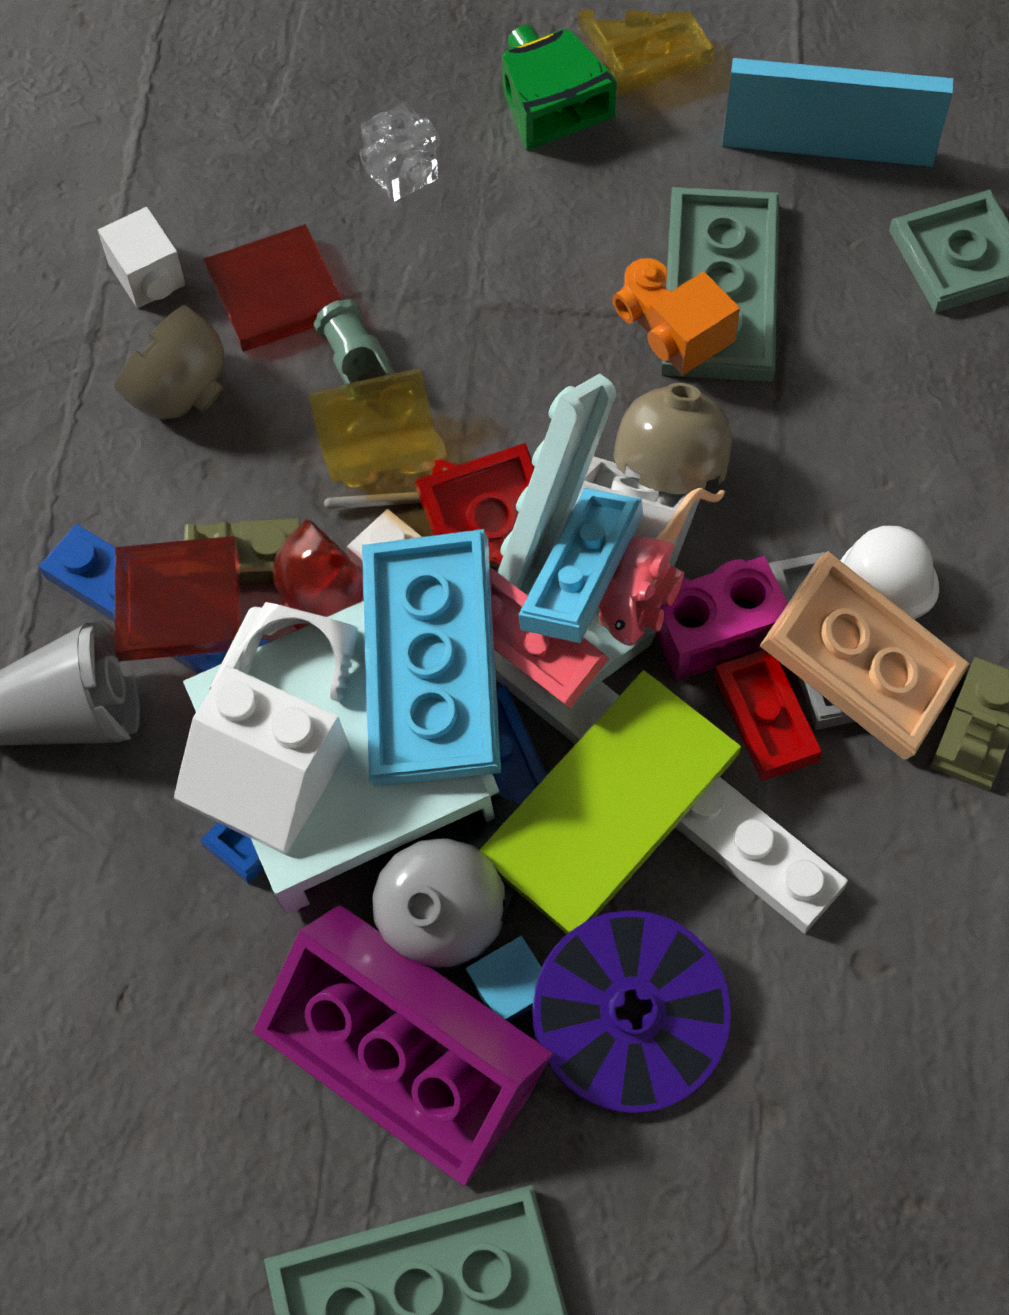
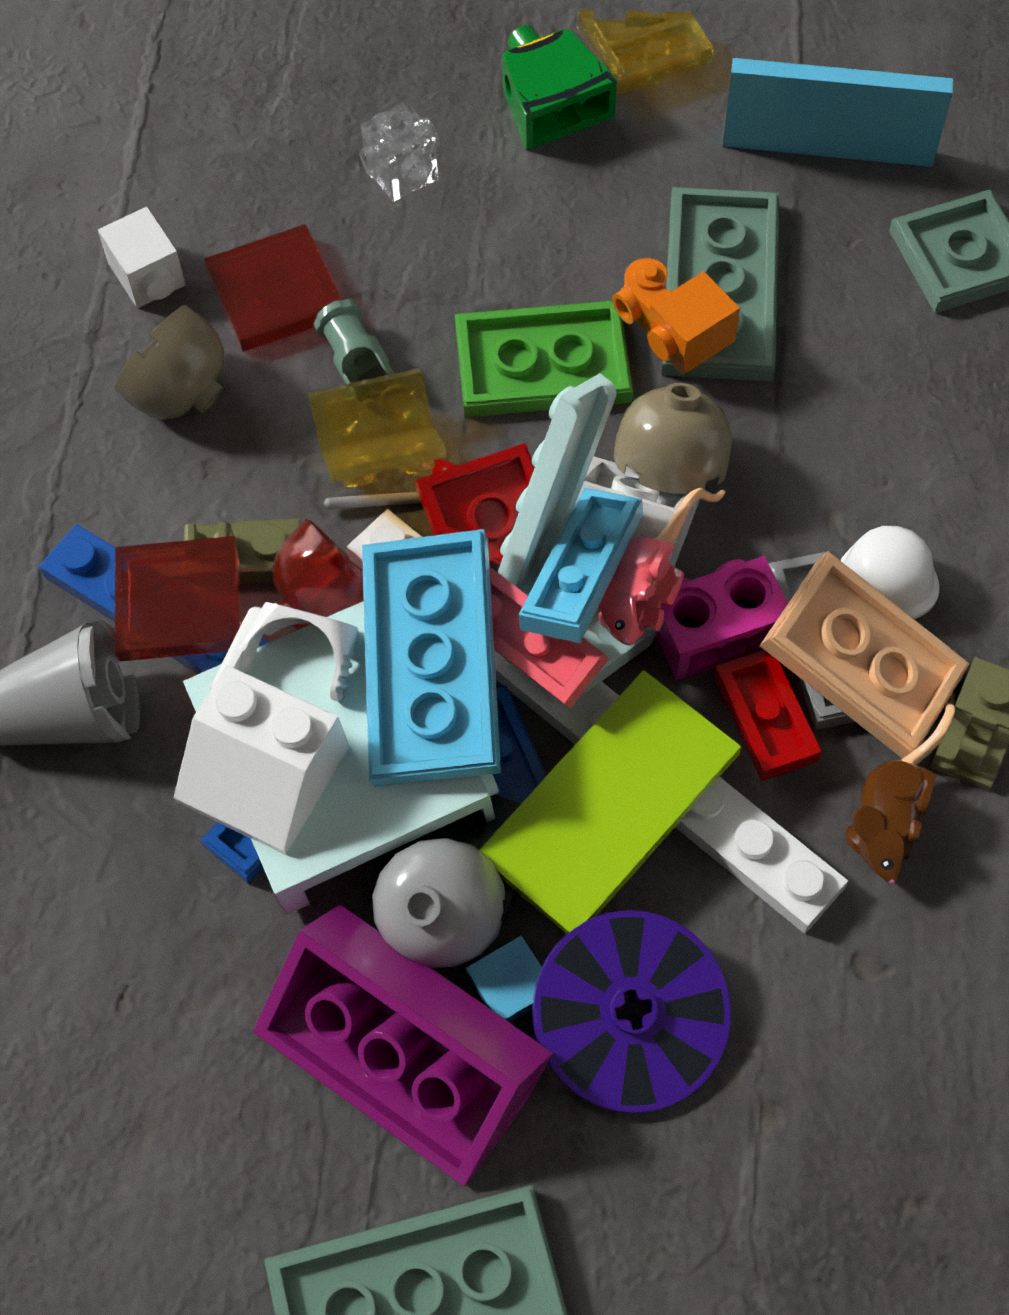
none -> bright green tile [455,301,633,417]
none -> reddish brown animal [845,692,956,885]

